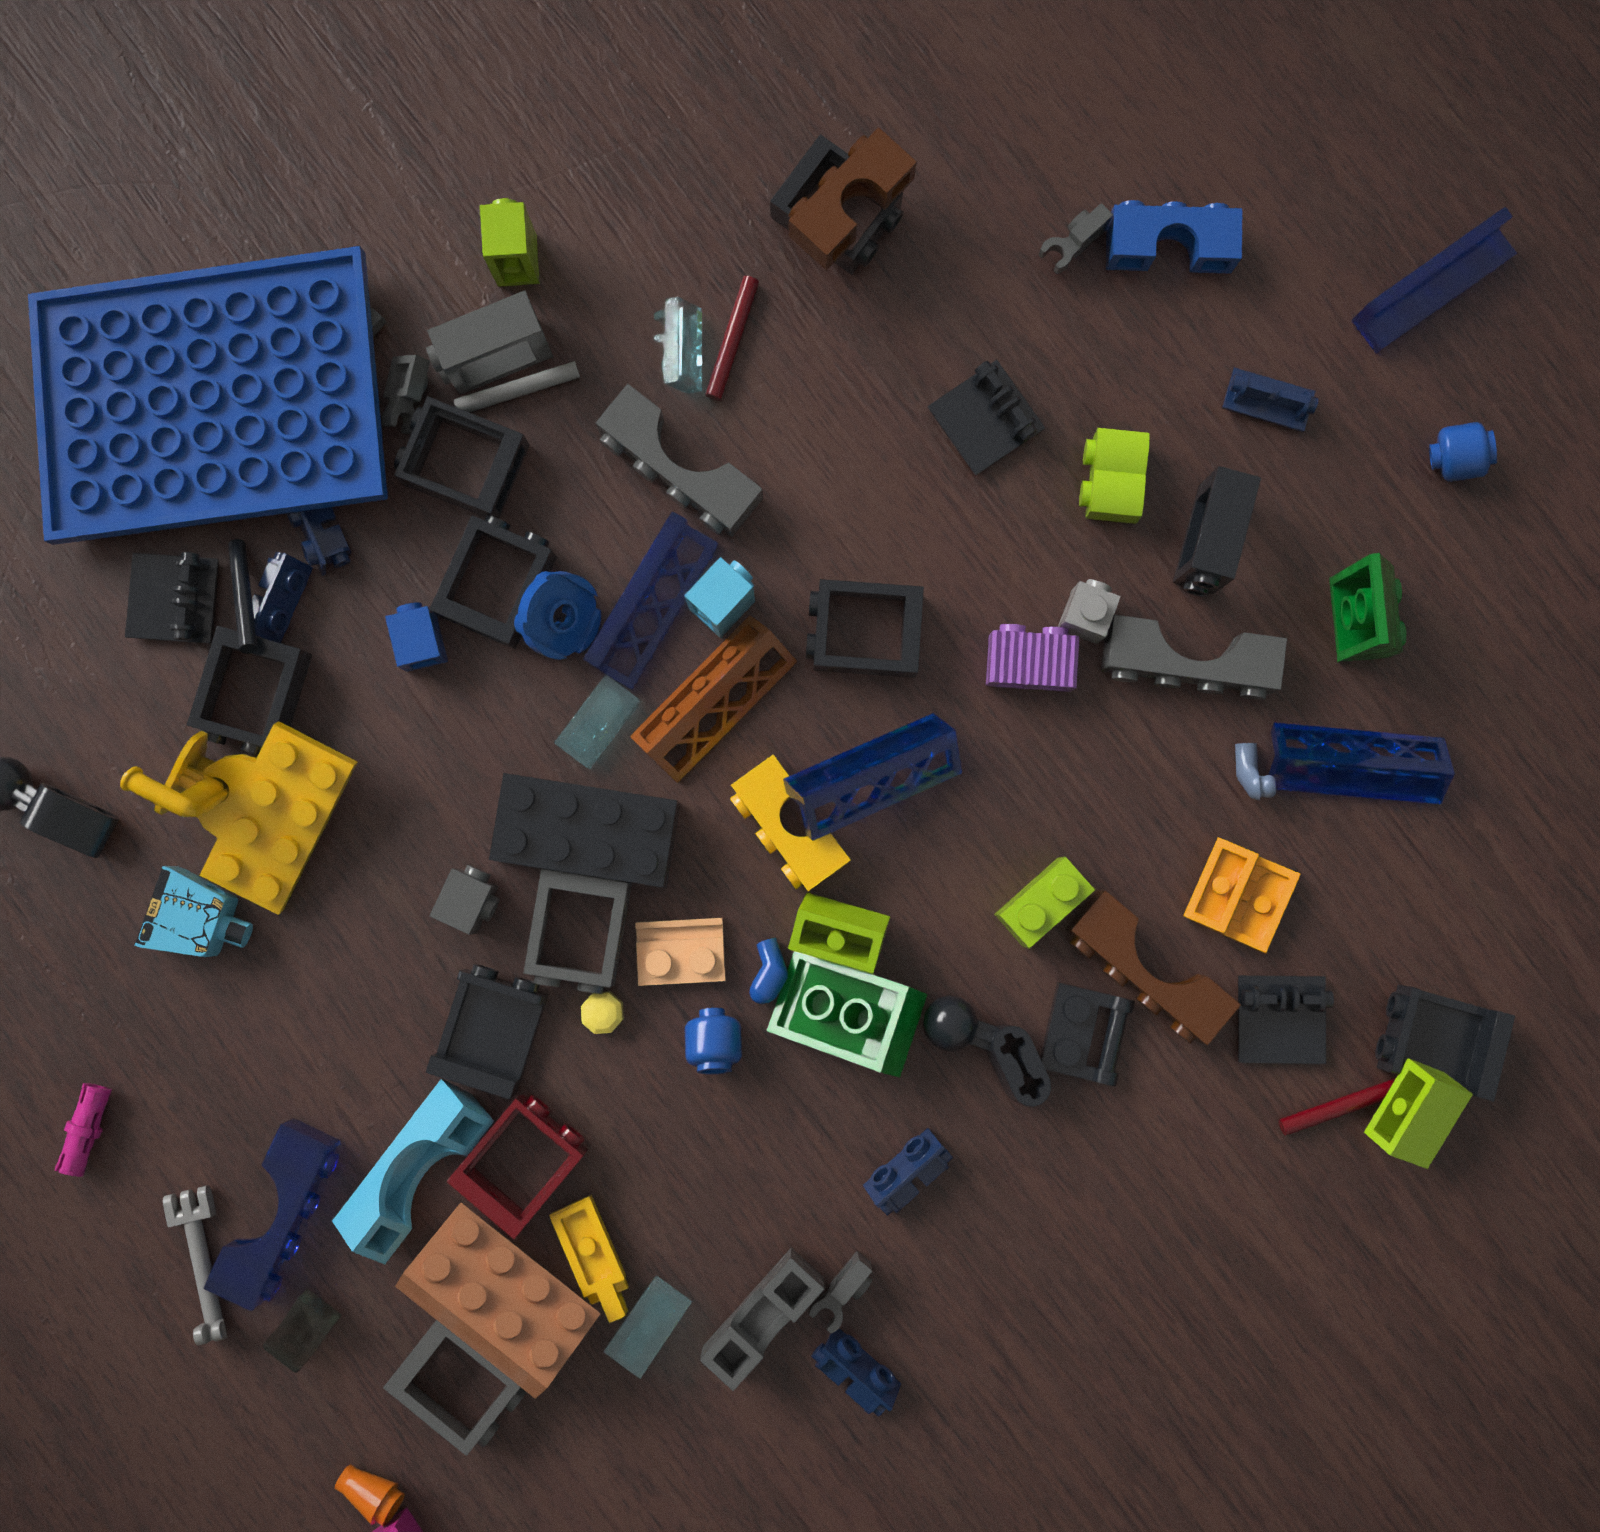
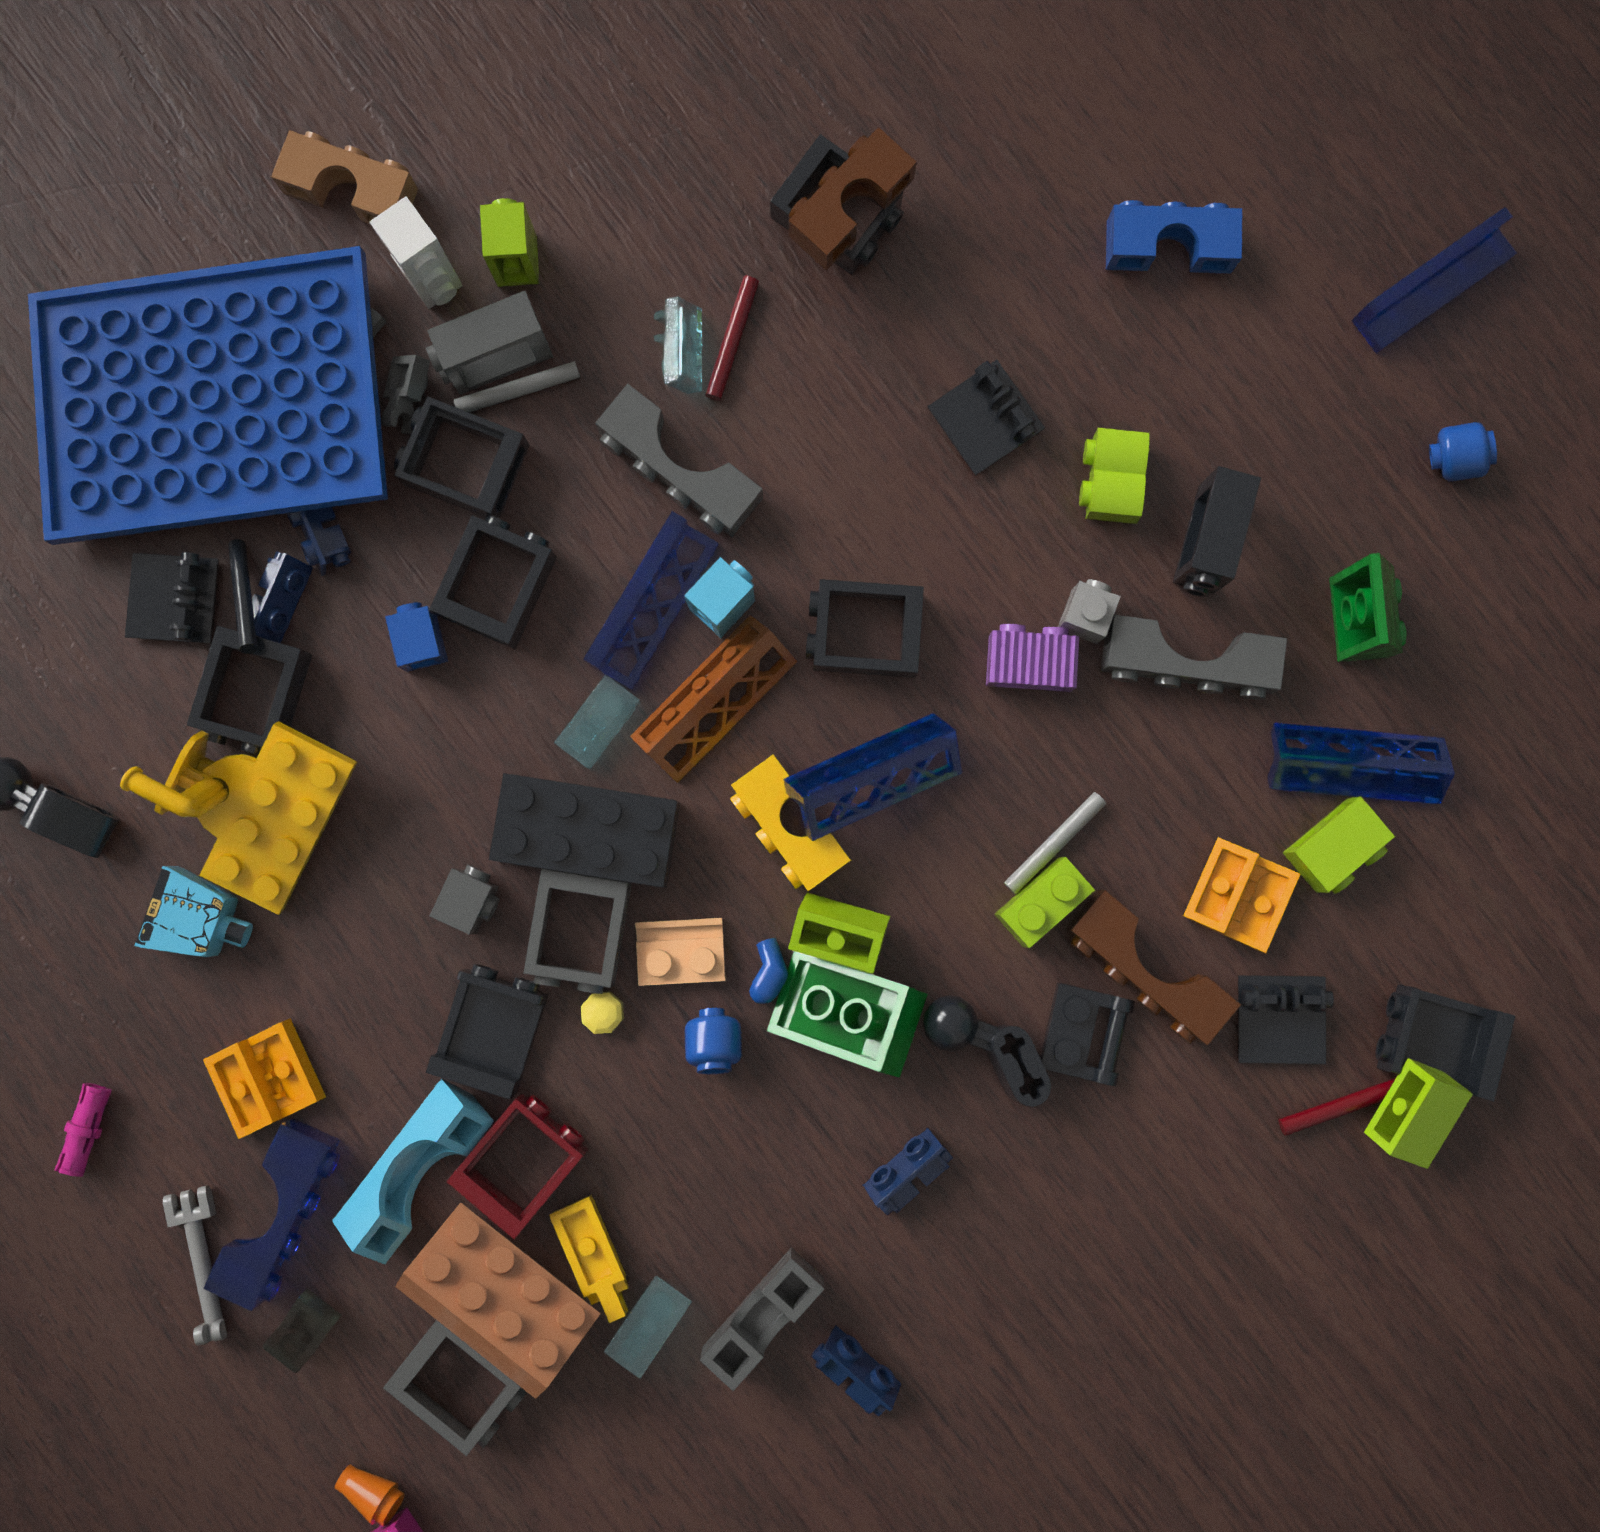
blue plate [514,571,601,660] -> none
dark grey plate [809,1251,873,1333] -> none
dark grey plate [1038,203,1113,274] -> none
dark blue hinge [1222,367,1319,432] -> none
sand blue arm [1235,743,1276,801] -> none
none -> light orange slope [203,1018,326,1139]
none -> medium nougat arch [271,130,418,225]
none -> white arch [369,196,463,309]
none -> light grey bar [1004,792,1107,895]
none -> lime brick [1283,796,1395,894]

